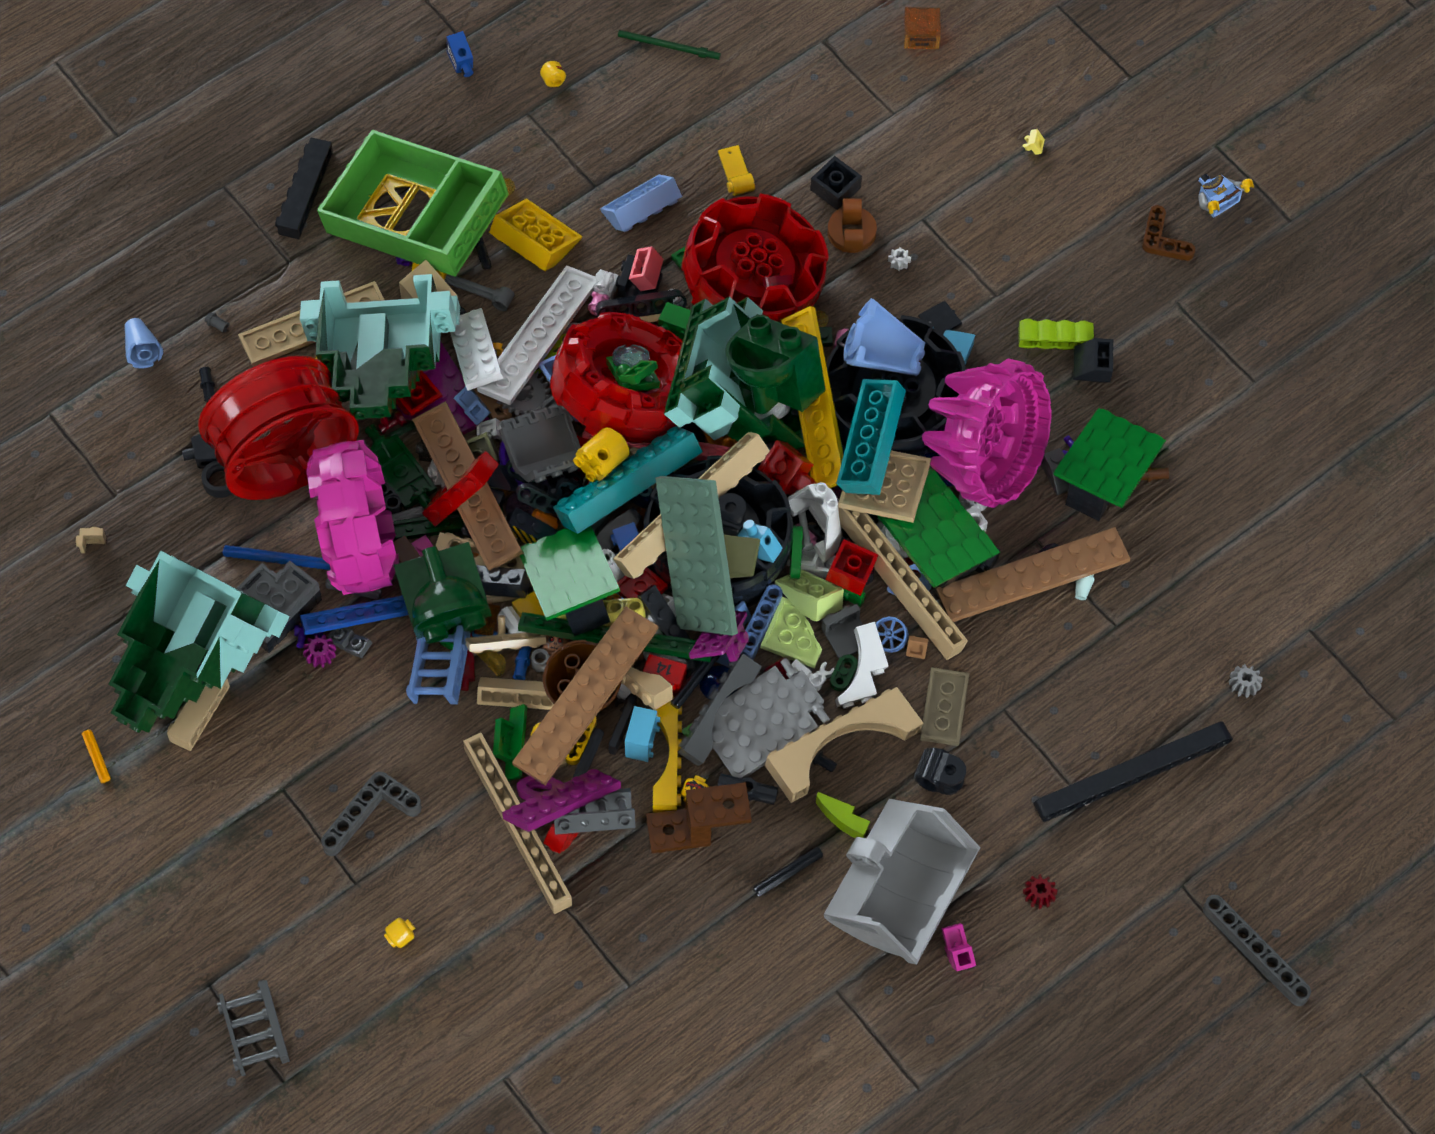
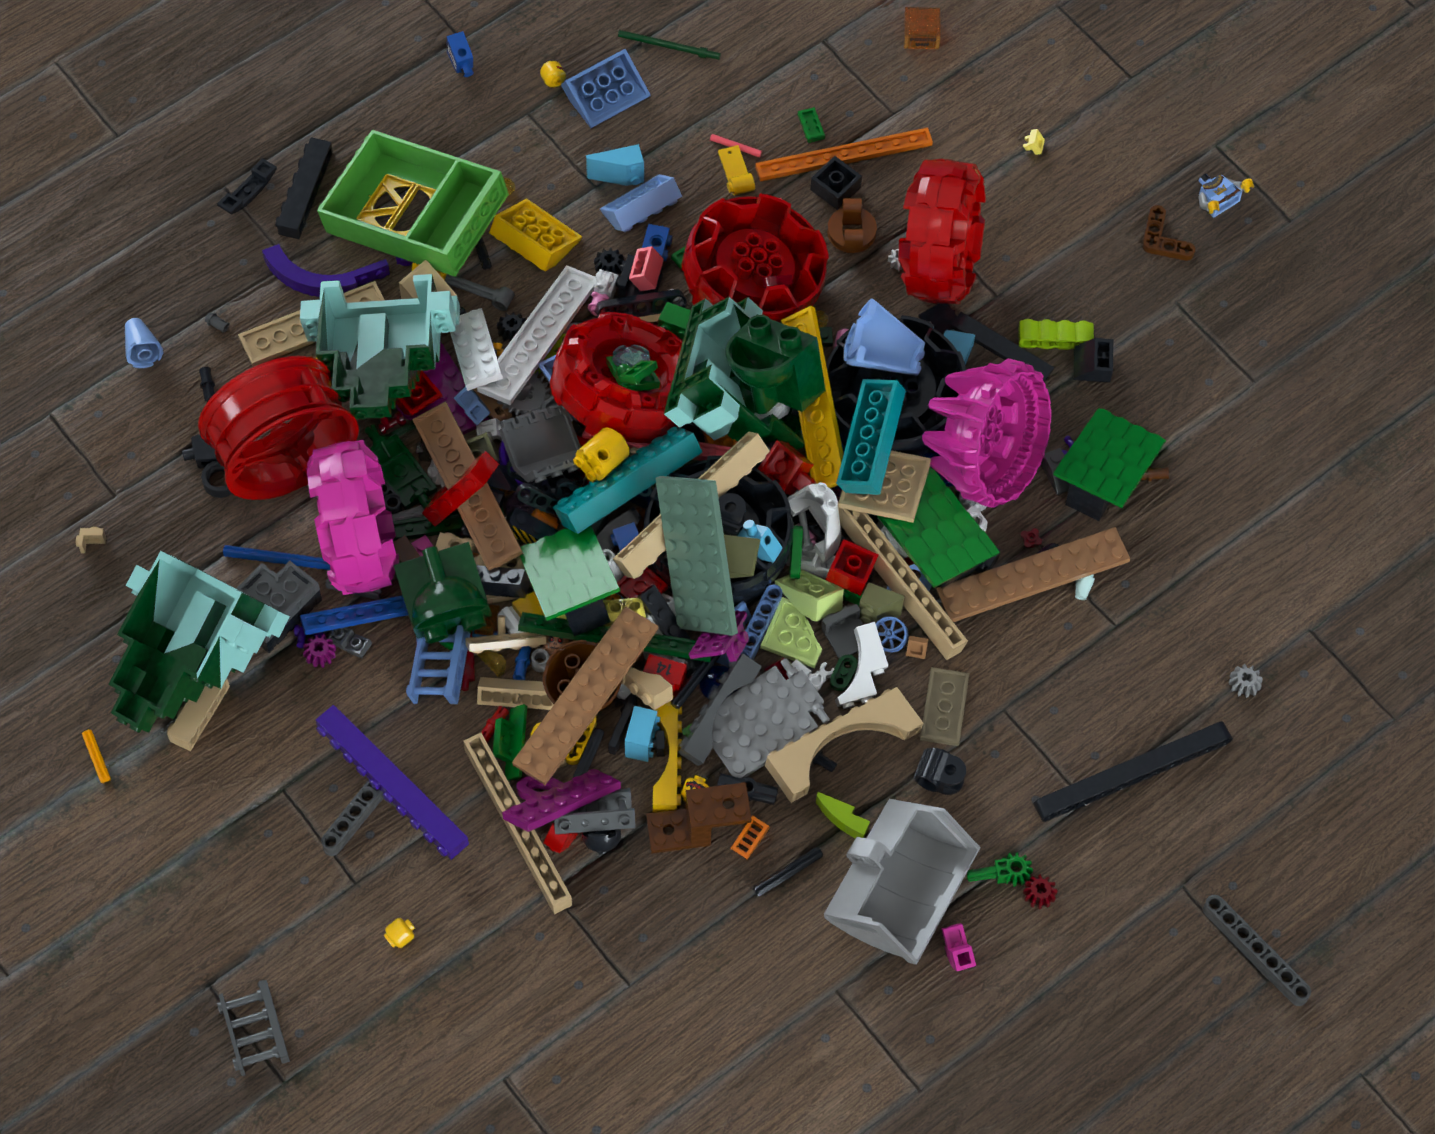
none -> black slope [217,158,277,215]
none -> dark purple arch [262,244,390,297]
none -> dark purple brick [316,705,469,860]
none -> red pin [480,706,509,744]
none -> black gear [497,311,526,342]
none -> medium blue slope [561,49,651,128]
none -> black cylinder [581,829,621,854]
none -> medium azure slope [586,144,644,186]
none -> black gear [594,248,624,274]
none -> blue brick [642,224,672,268]
none -> black plate [652,731,665,757]
none -> coral bar [710,134,762,158]
none -> orange slope [731,815,770,860]
none -> orange plate [755,127,933,182]
none -> green plate [797,107,825,143]
none -> olive slope [859,582,904,624]
none -> red wheel [898,158,986,304]
none -> black tile [951,312,1054,382]
none -> green gear [966,852,1033,887]
none -> dark red plate [1021,528,1042,548]

